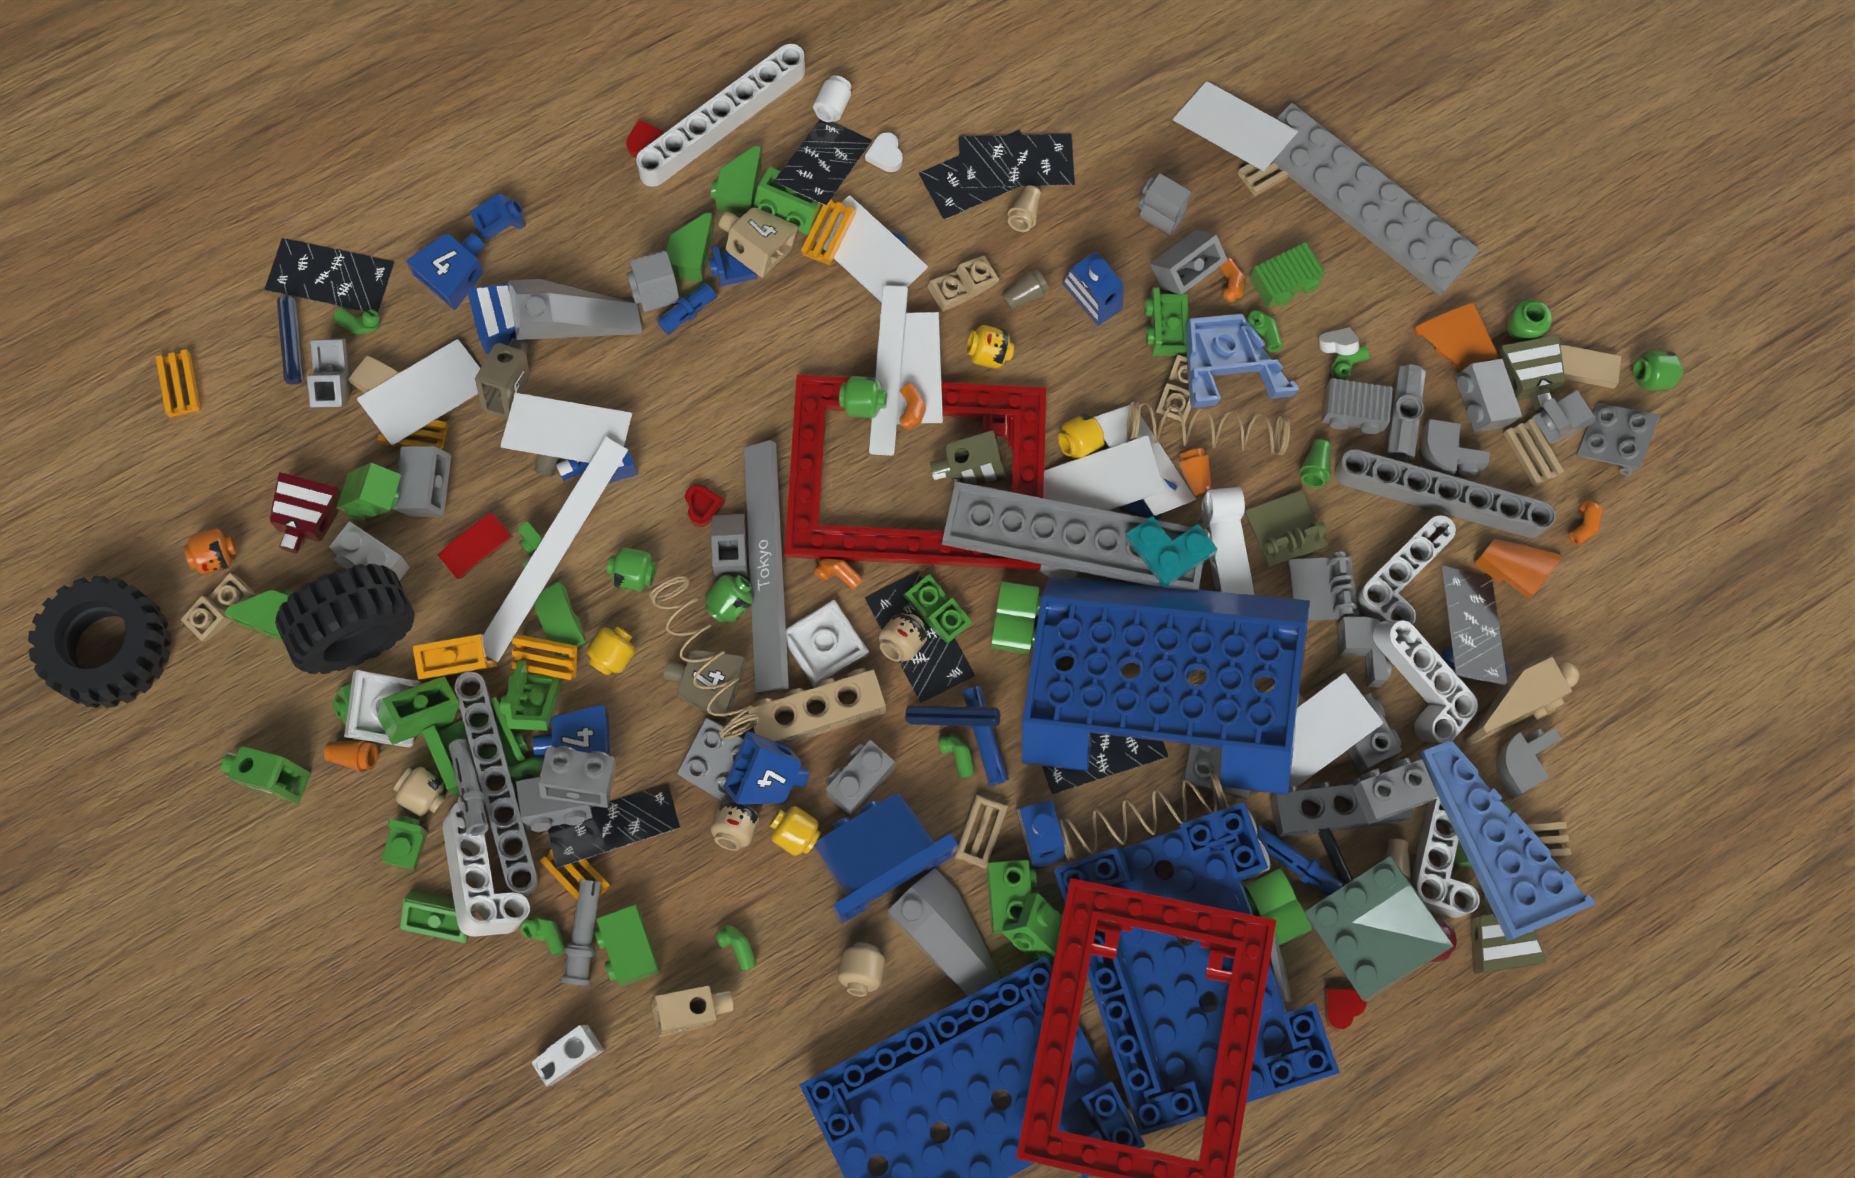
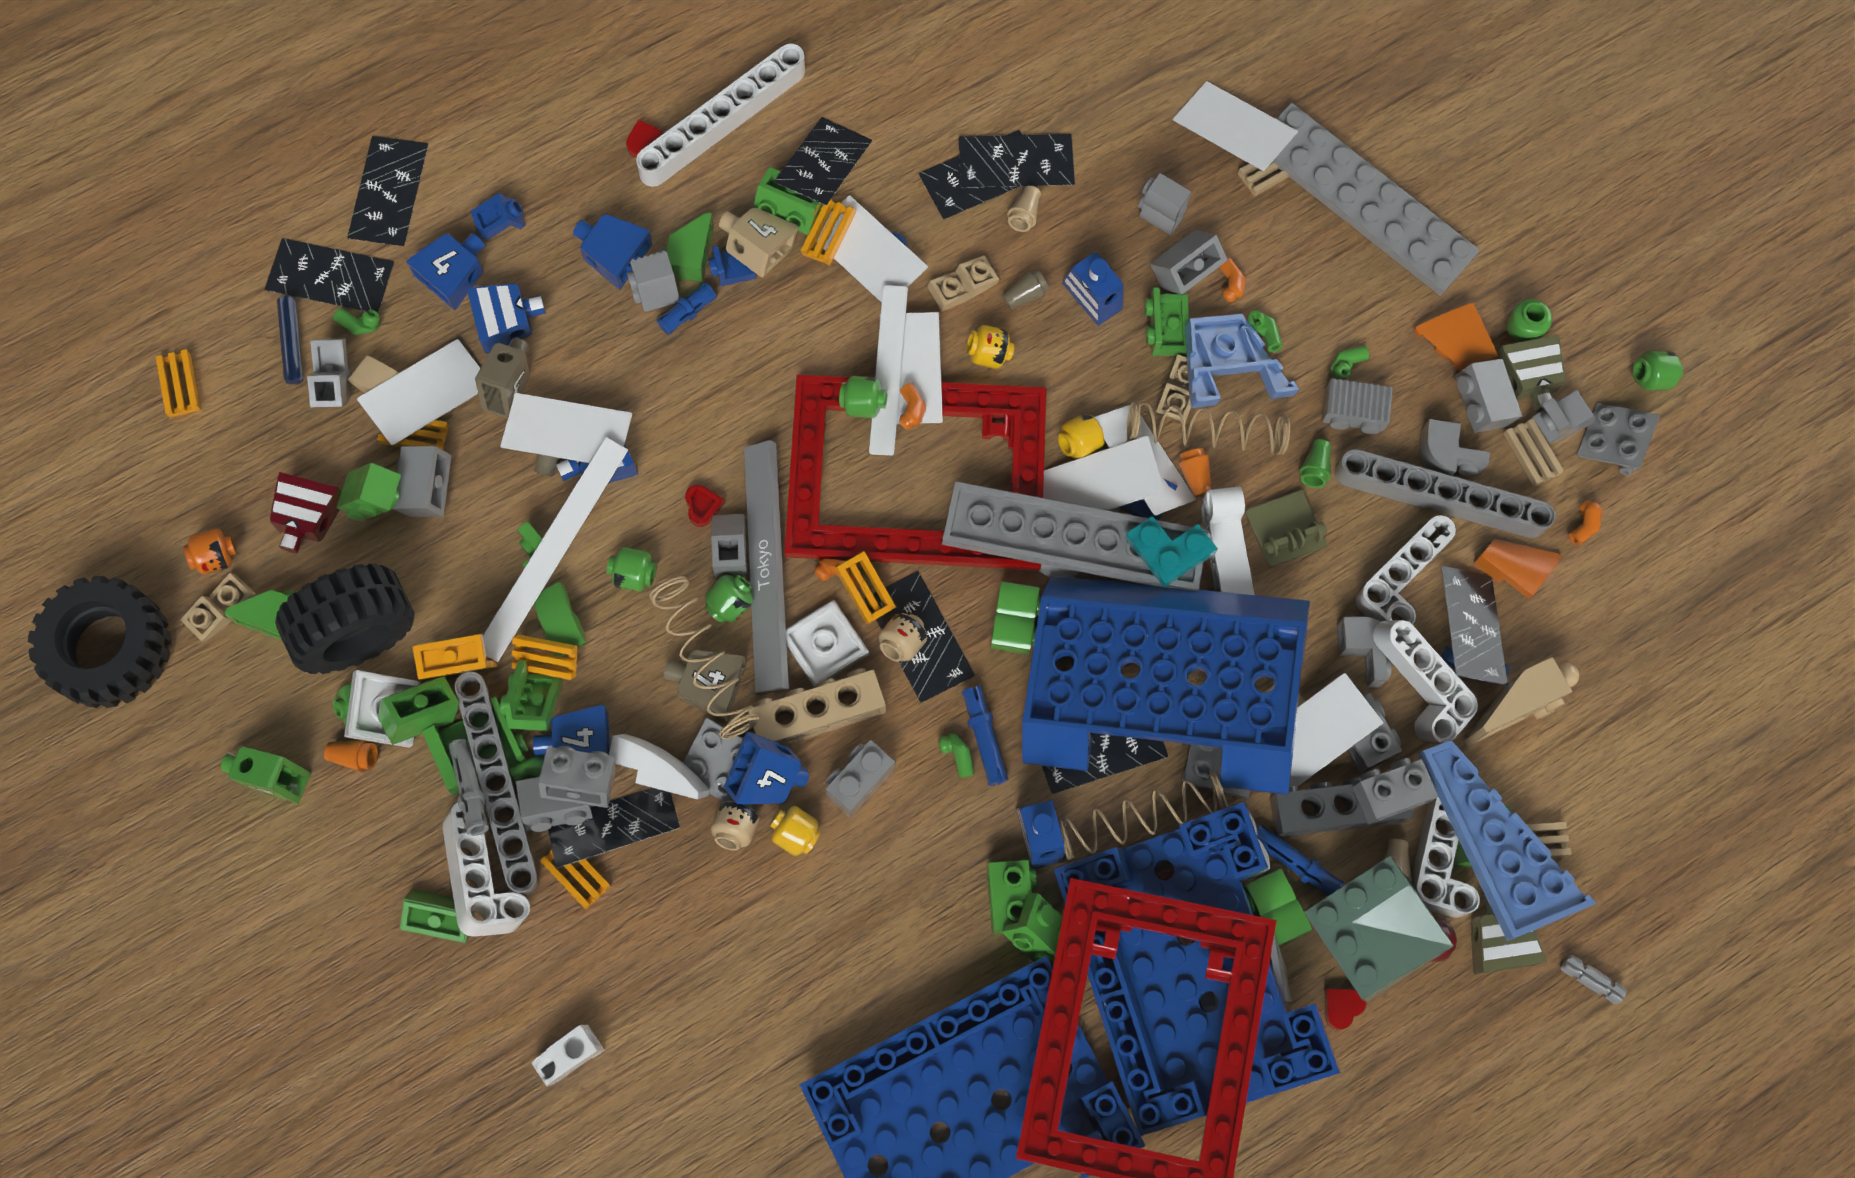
white brick [329,521,410,581] -> none
bright green bracket [381,816,428,871] -> none
tan head [393,767,446,817] -> none
red slope [437,512,513,579] -> none
light grey wedge [508,279,642,340] -> none
bright green arm [520,917,567,957] -> none
light grey pin [560,879,602,986] -> none
yellow head [587,626,636,676] -> none
bright green brick [594,904,661,987] -> none
tan torso [651,986,734,1038] -> none
bright green slope [711,146,762,214] -> none
bright green arm [715,925,757,971] -> none
white brick [813,75,852,122] -> none
blue windscreen [814,793,958,925] -> none
tan head [838,942,886,997] -> none
white tile [865,132,903,172] -> none
light grey wedge [887,868,1002,997] -> none
bright green slope [903,574,973,643] -> none
dark blue axle [905,705,1001,727] -> none
olive torso [930,430,1006,485] -> none
tan tile [954,795,1008,870] -> none
bright green brick [1250,242,1325,308] -> none
light grey hinge [1288,551,1359,621] -> none
black bar [1318,828,1354,887] -> none
white tile [1319,327,1359,355] -> none
light grey piece [1386,364,1426,461] -> none
light grey brick [1496,728,1562,799] -> none
tan tile [1561,345,1621,388] -> none
none -> black sticker [347,136,428,246]
none -> blue torso [573,214,653,290]
none -> white slope [609,734,710,799]
none -> light orange tile [834,551,896,624]
none -> light grey axle [1561,955,1627,1004]

